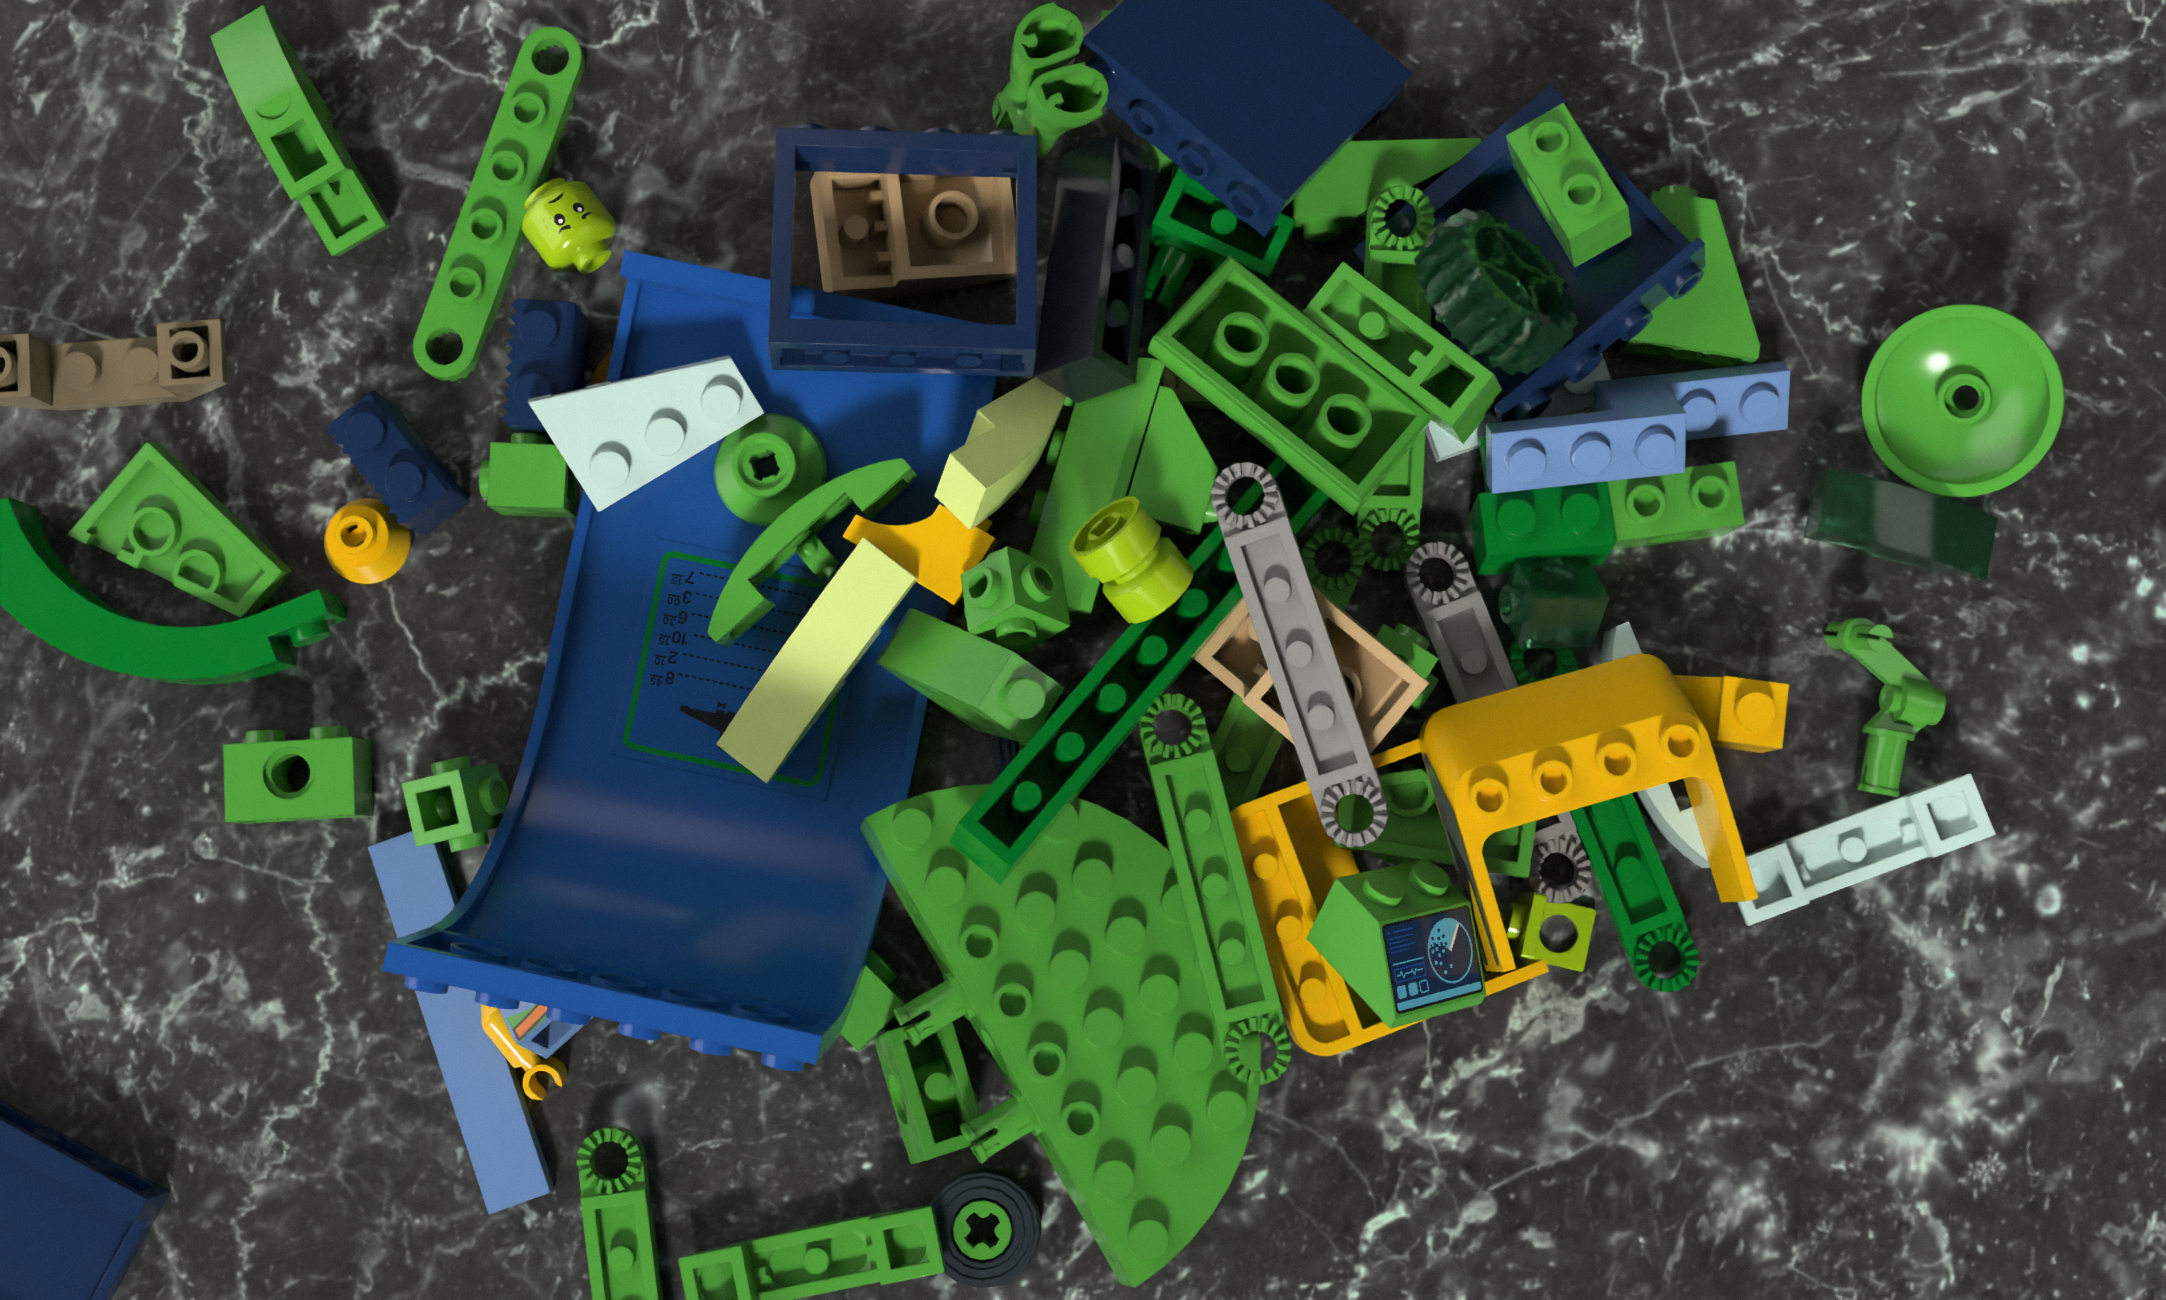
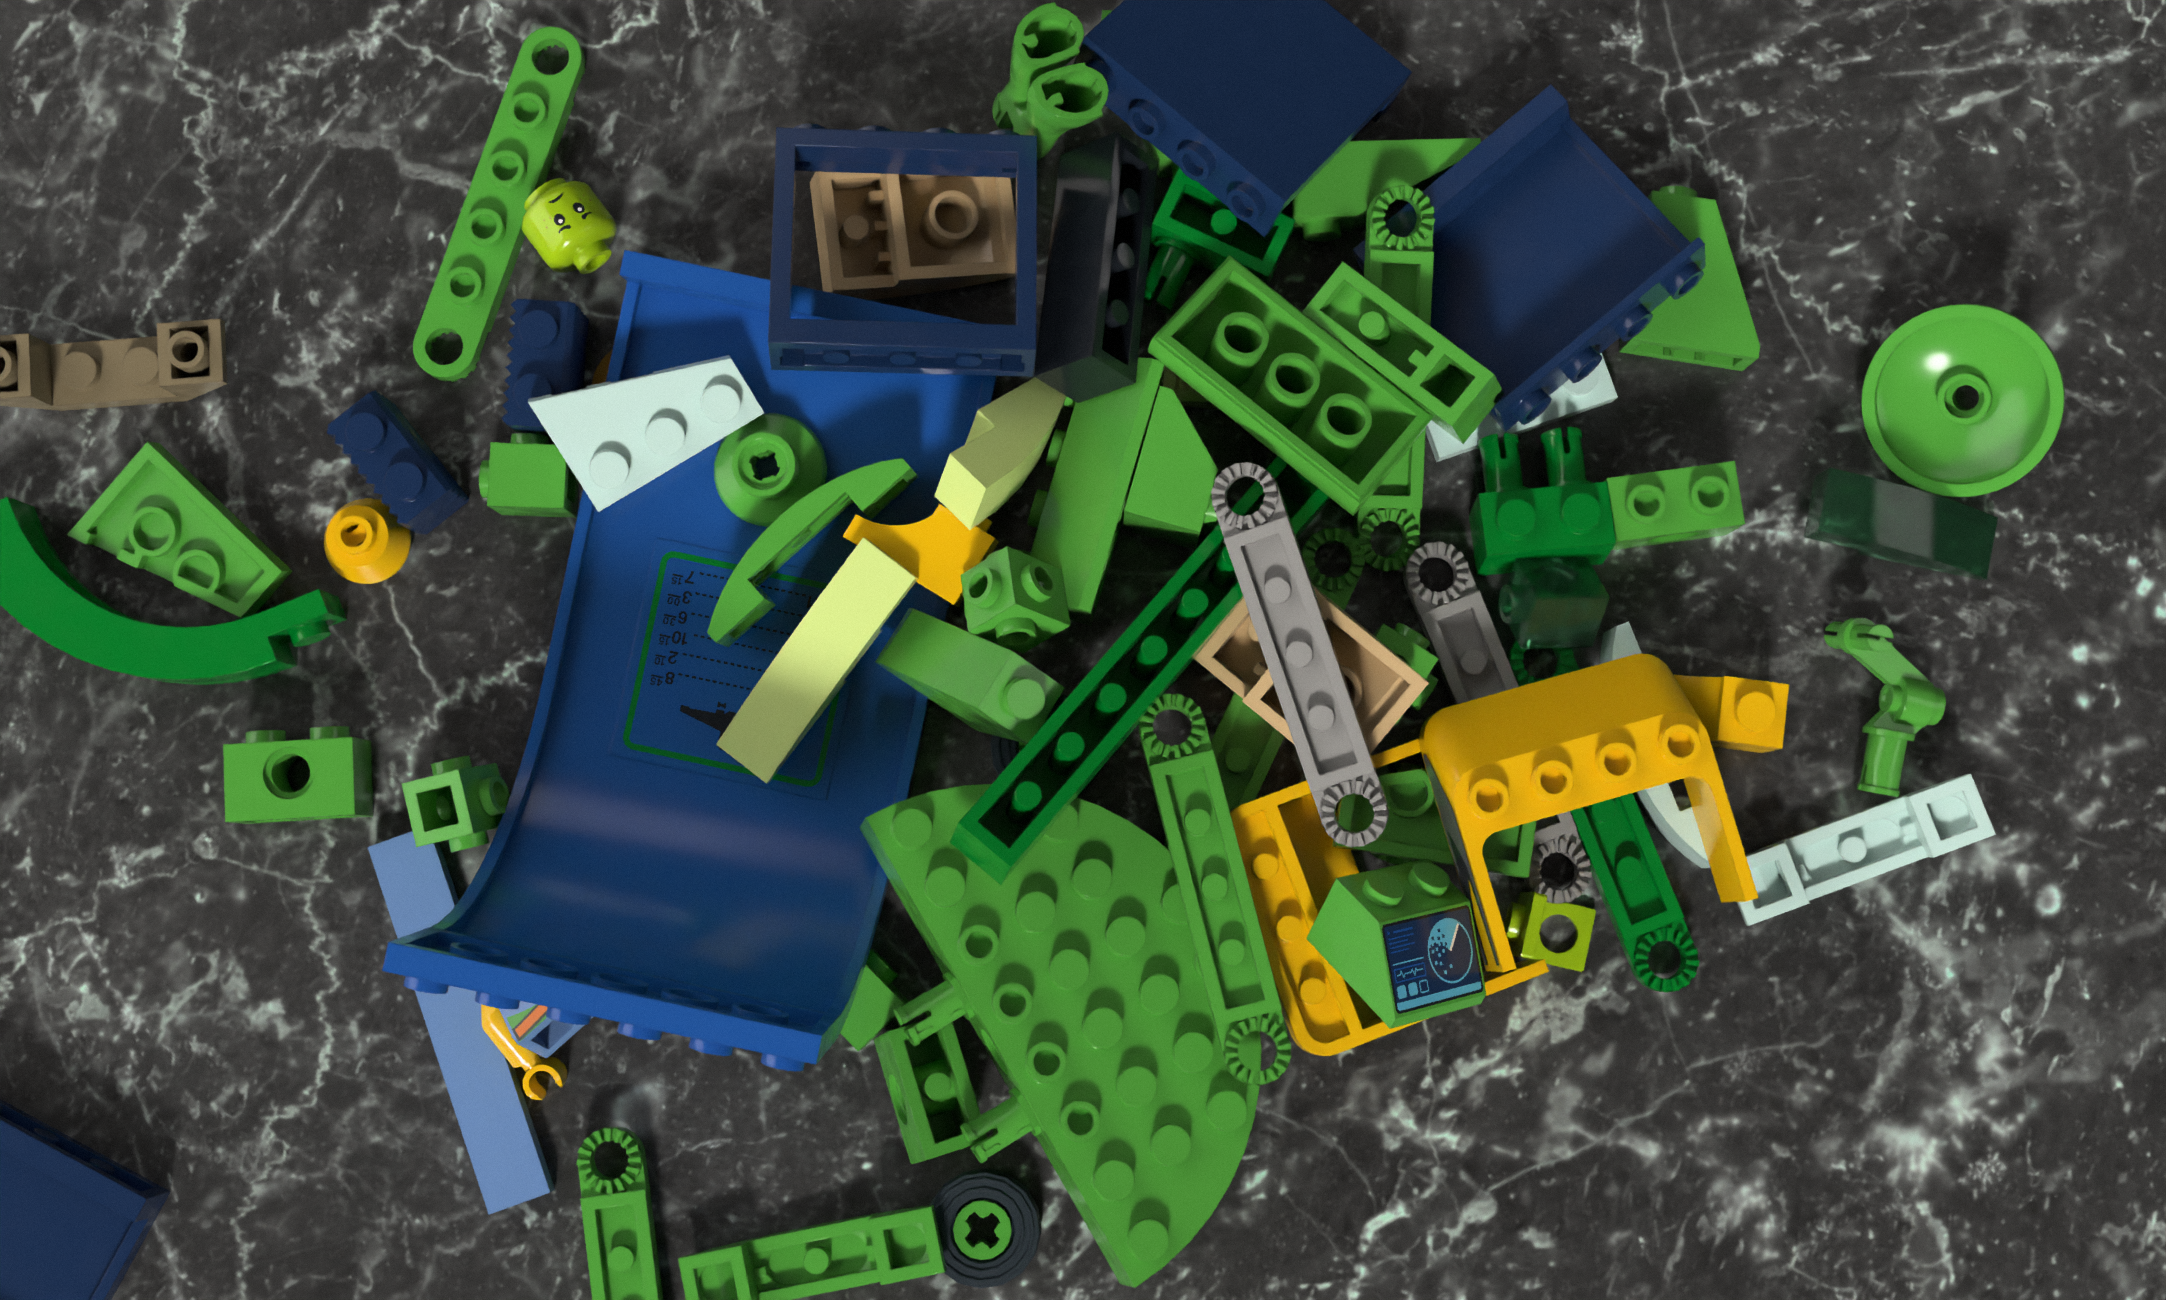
bright green slope [210,5,392,257] -> none
bright green piece [795,534,840,580] -> none
lime wheel [1069,496,1194,624] -> none
clear green gear [1414,208,1578,375] -> none
medium blue bracket [1486,361,1790,494] -> none
bright green brick [1506,103,1632,268] -> none

